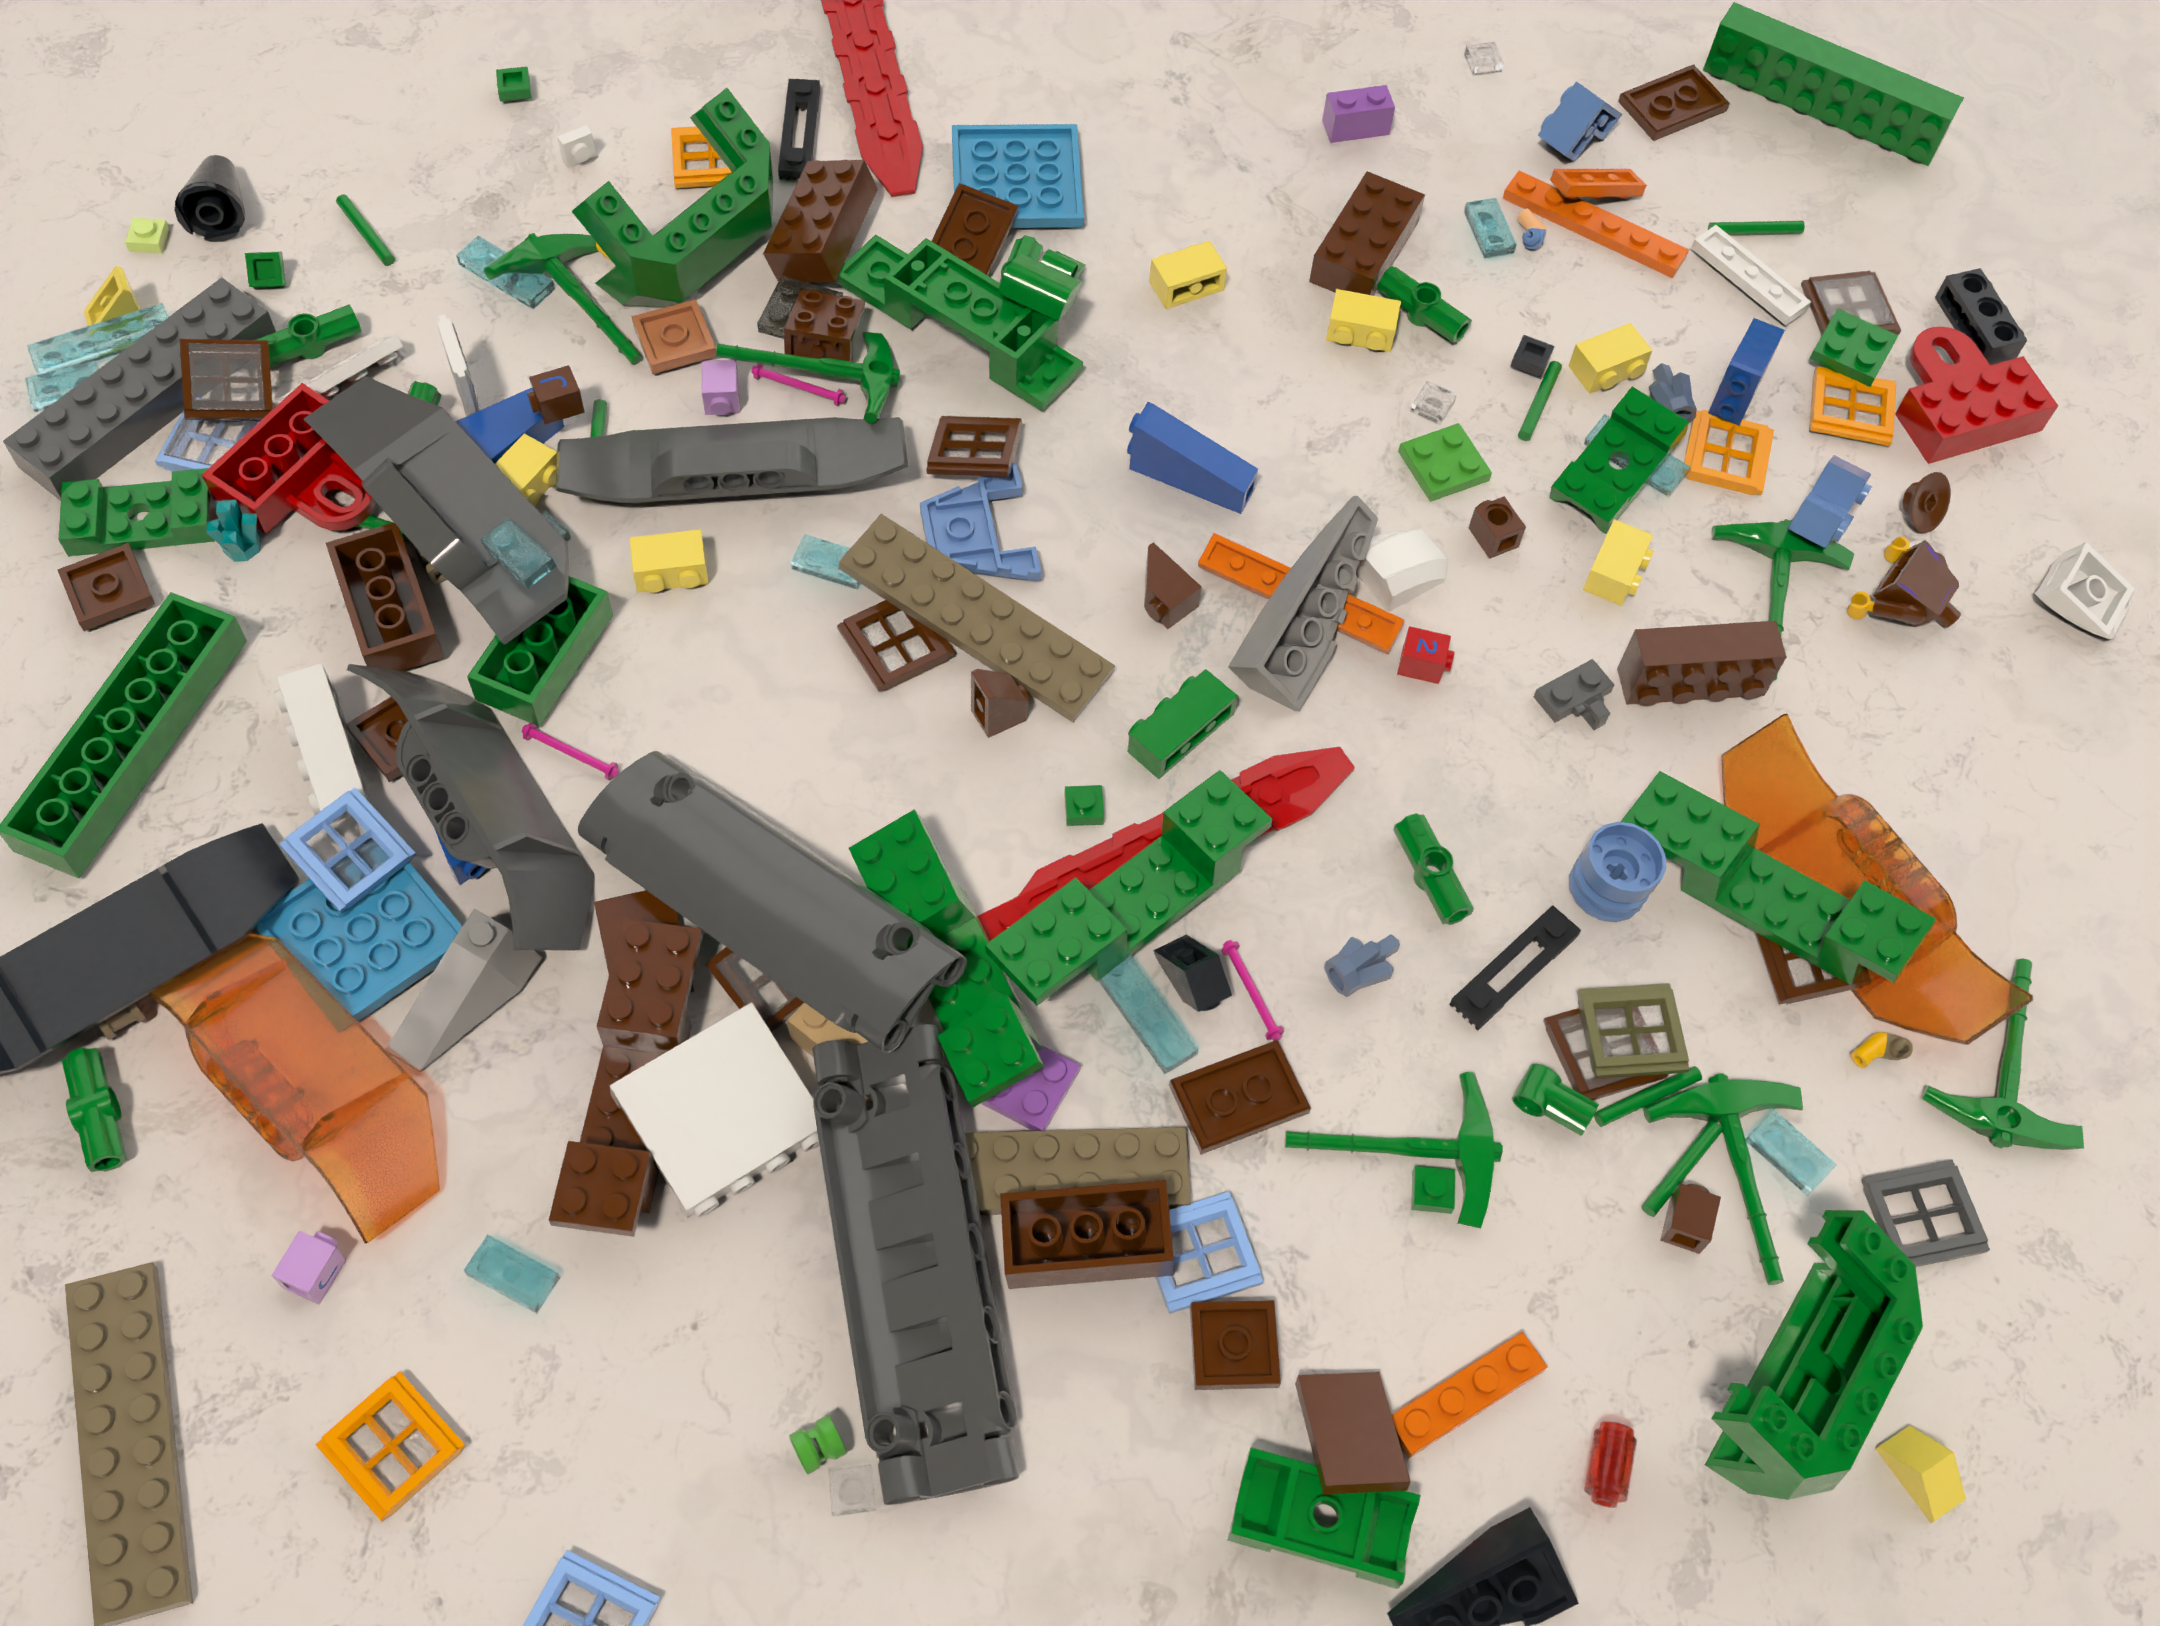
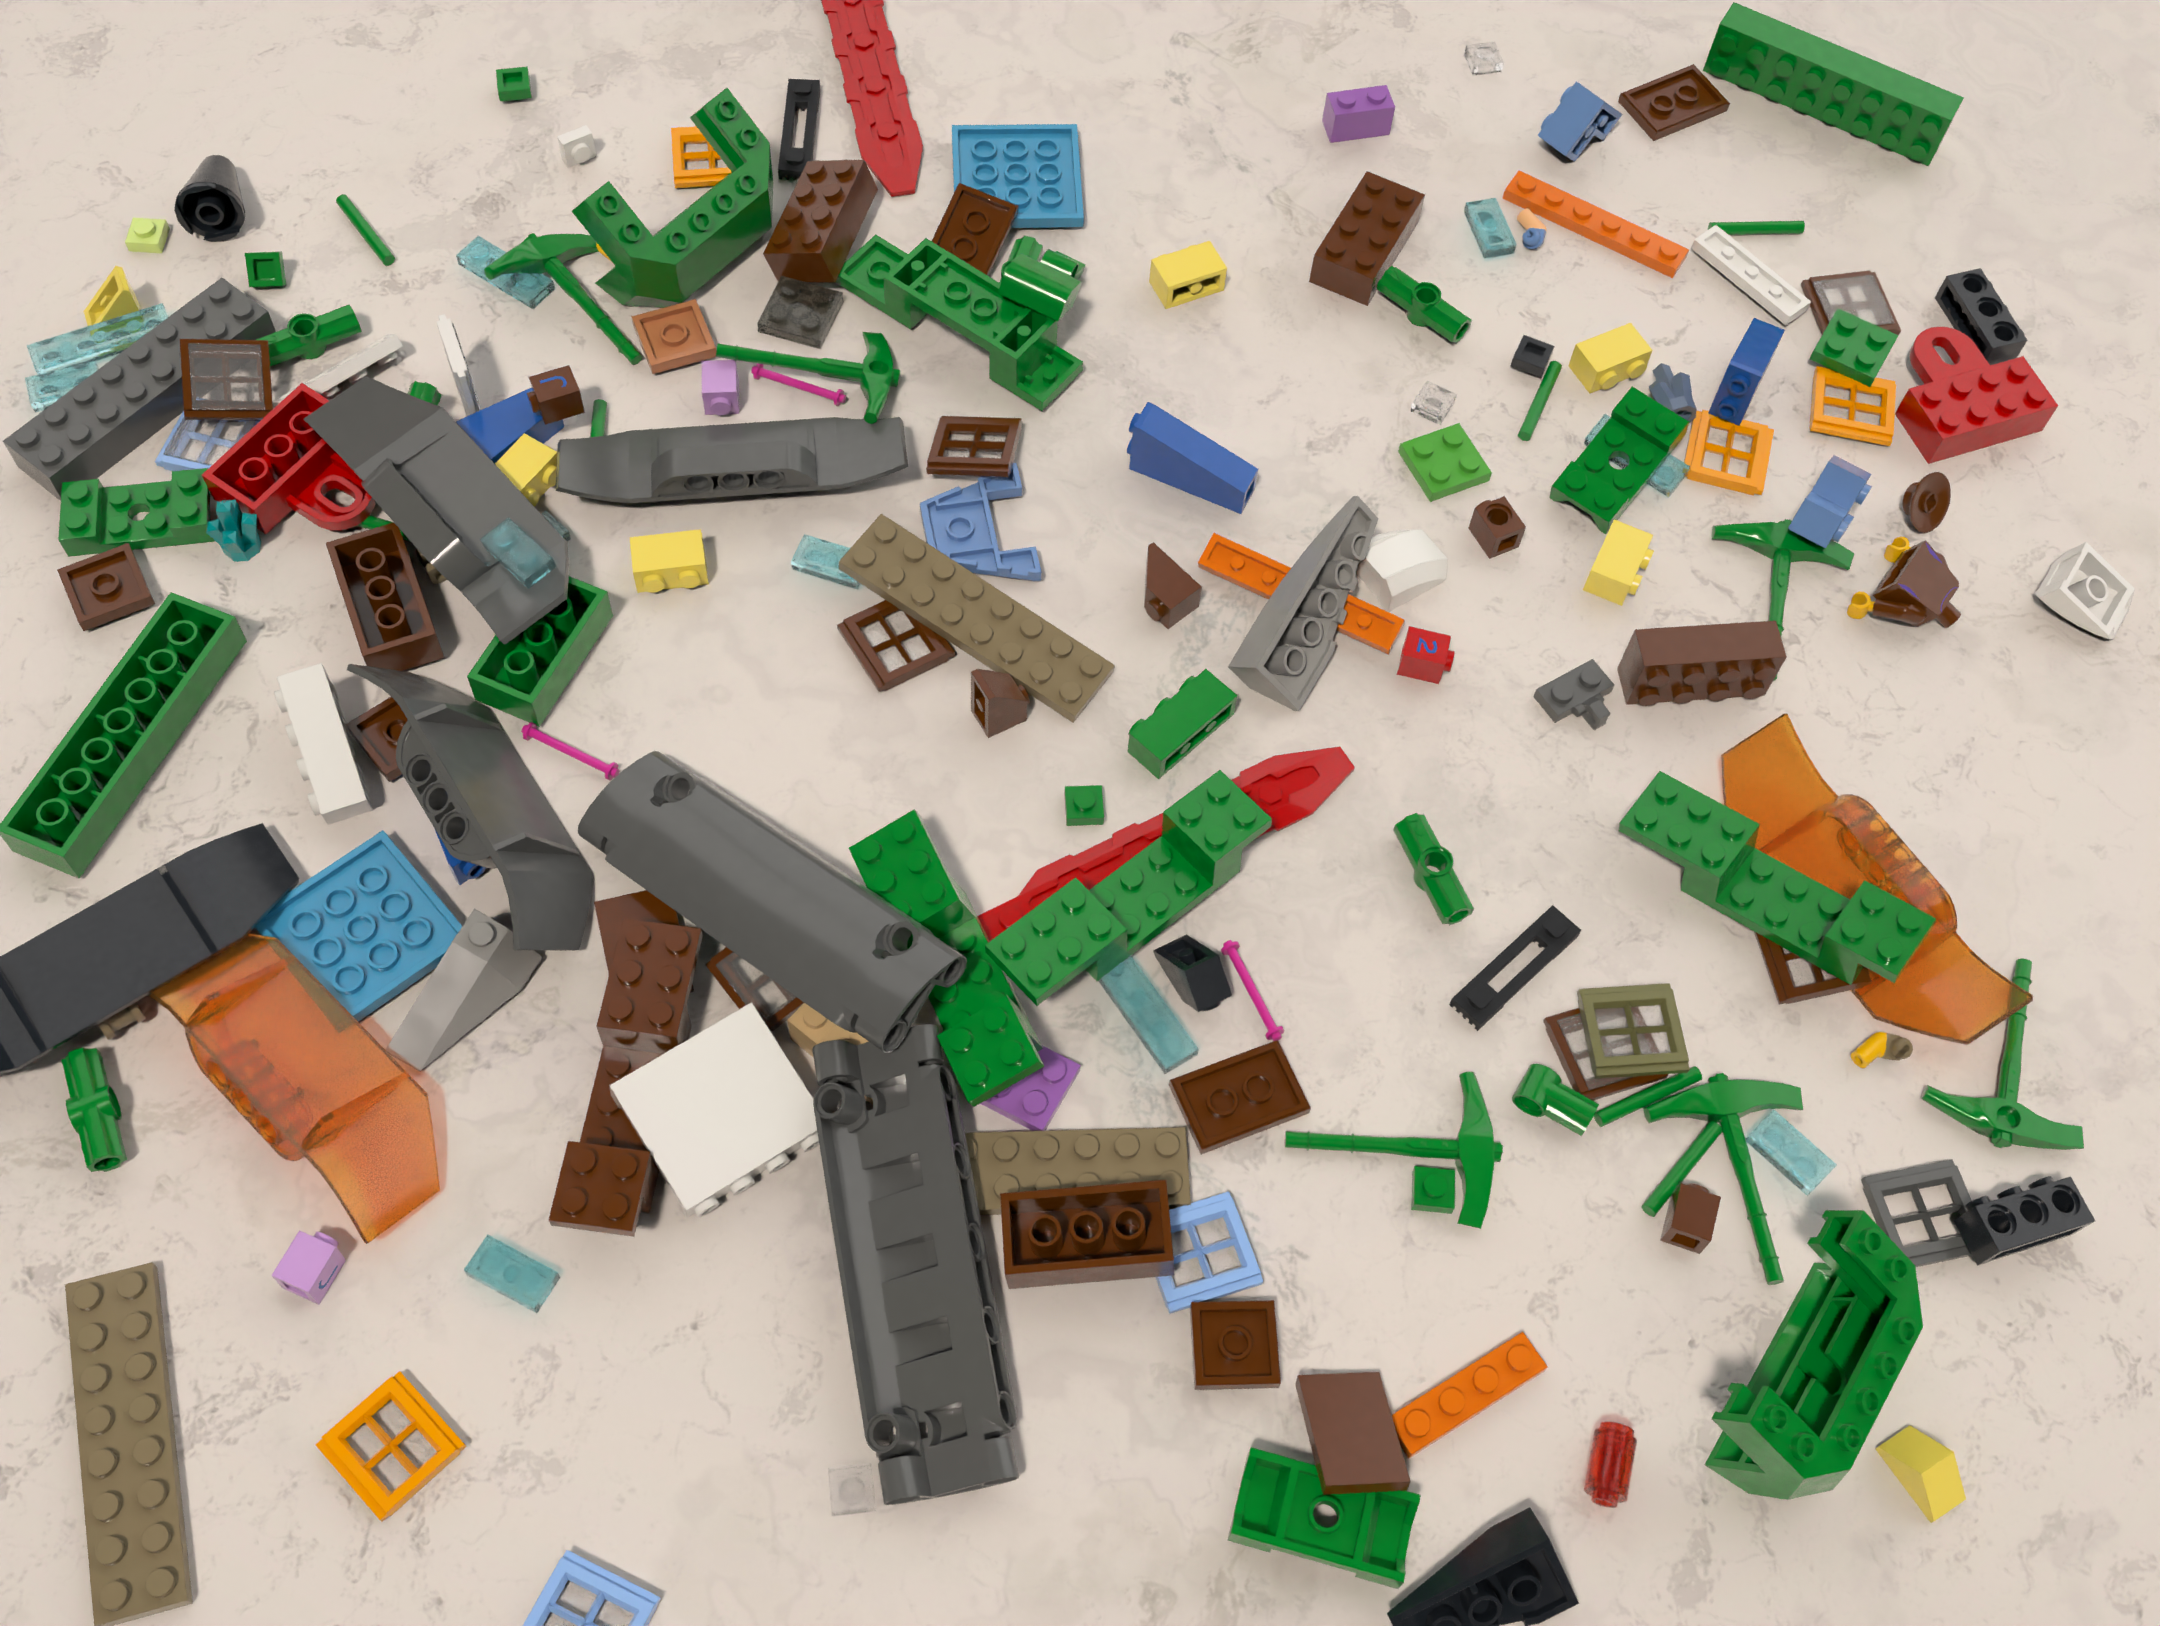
light blue piece [279,788,416,913] -> none
reddish brown bracket [784,290,865,362] -> none
bright green wheel [789,1415,847,1475] -> none
sand blue rock [1324,934,1400,997] -> none
light yellow brick [1326,289,1401,352] -> none
orange plate [1550,169,1647,199] -> none
medium blue wheel [1569,822,1666,922] -> none
none -> black brick [1953,1176,2095,1266]

